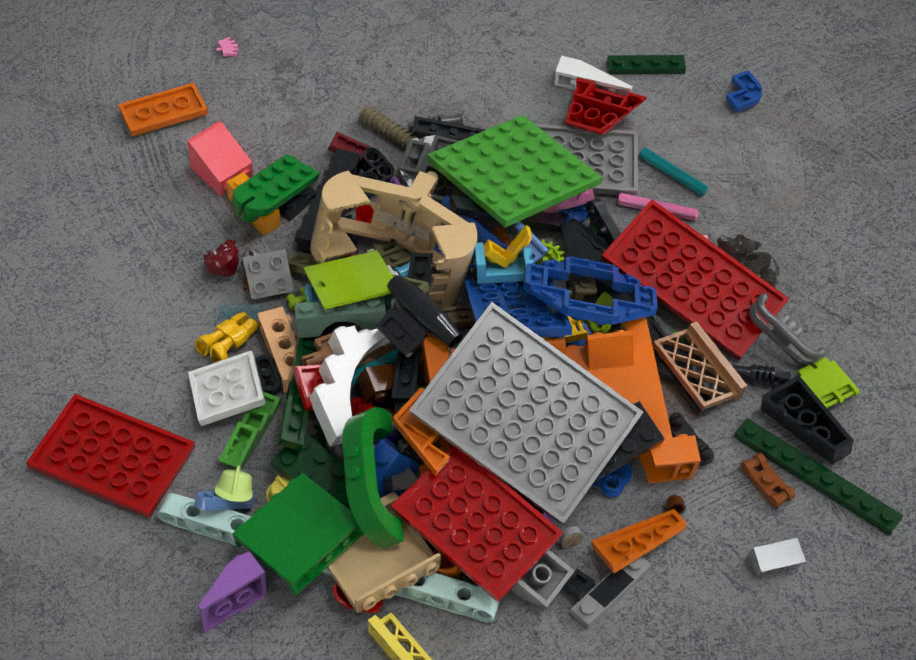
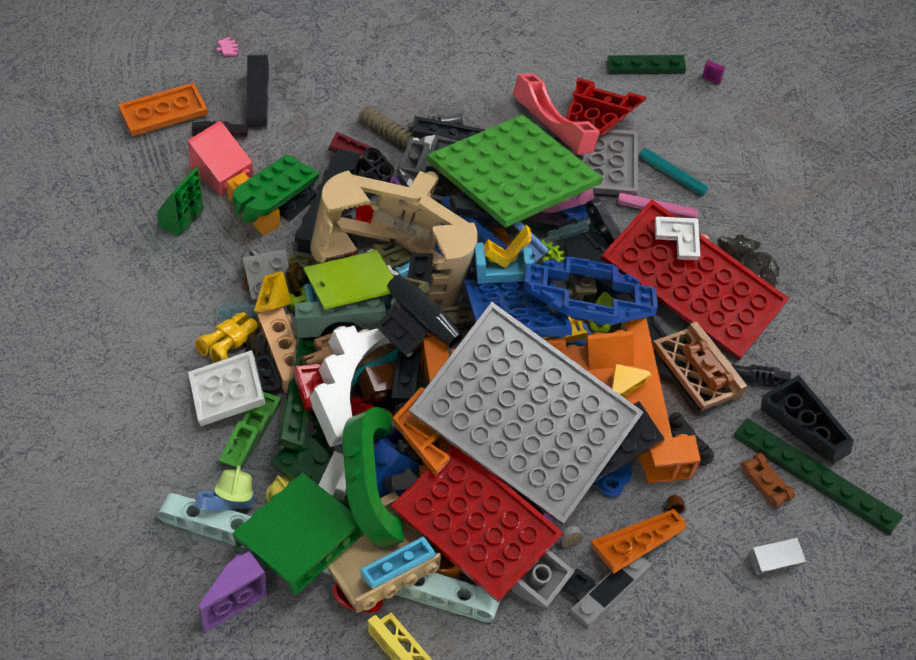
red plate [26,394,195,518] -> none
dark red hair [203,239,239,277] -> none
white slope [554,56,633,96] -> none
blue plate [726,70,762,113] -> none
dark grey piece [749,293,826,367] -> none
lime plate [796,357,860,409] -> none
none -> green slope [157,167,204,236]
none -> black hinge [191,121,248,137]
none -> black piece [242,333,268,358]
none -> black beam [247,55,269,127]
none -> yellow slope [254,272,292,313]
none -> dark brown plate [285,262,306,292]
none -> white panel [319,451,347,502]
none -> medium azure slope [360,536,436,589]
none -> coral arch [512,73,600,155]
none -> clear light blue axle [547,220,589,242]
none -> yellow slope [610,364,651,397]
none -> white plate [655,217,700,260]
none -> dark orange plate [683,339,734,391]
none -> magenta tile [702,60,725,85]

